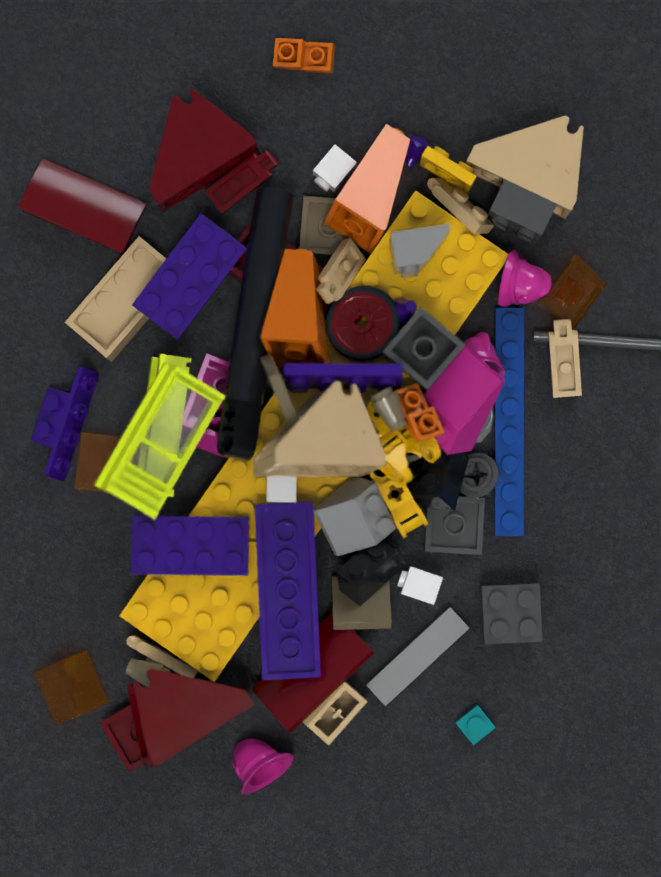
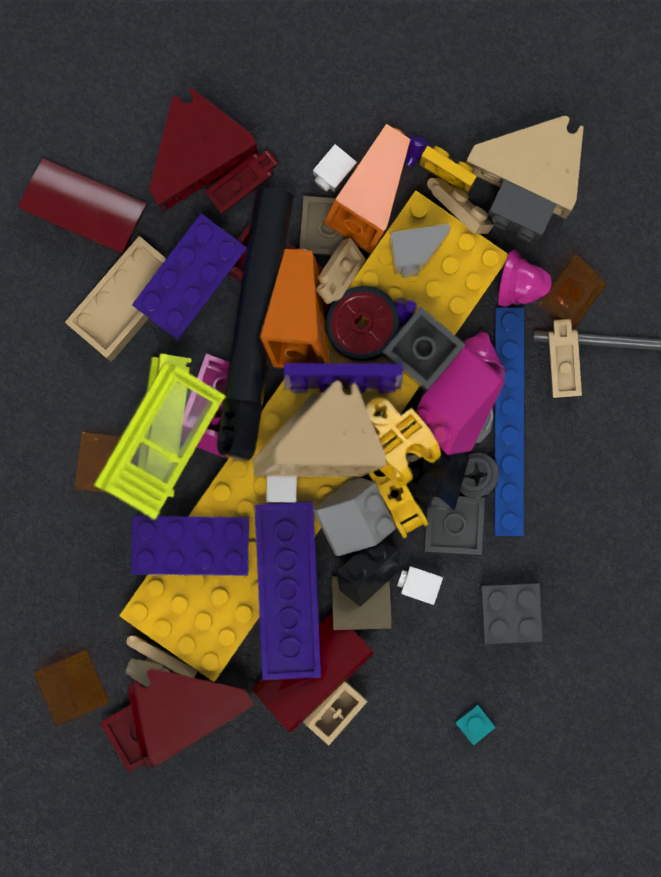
dark purple bracket [31,366,99,481] -> none
dark pink piece [233,738,294,794] -> none
dark tan tile [260,353,299,428] -> none
orange slope [273,38,335,73] -> none
light grey tile [366,607,469,706] -> none
dark tan cone [371,386,407,432] -> none
orange slope [394,383,445,443] -> none

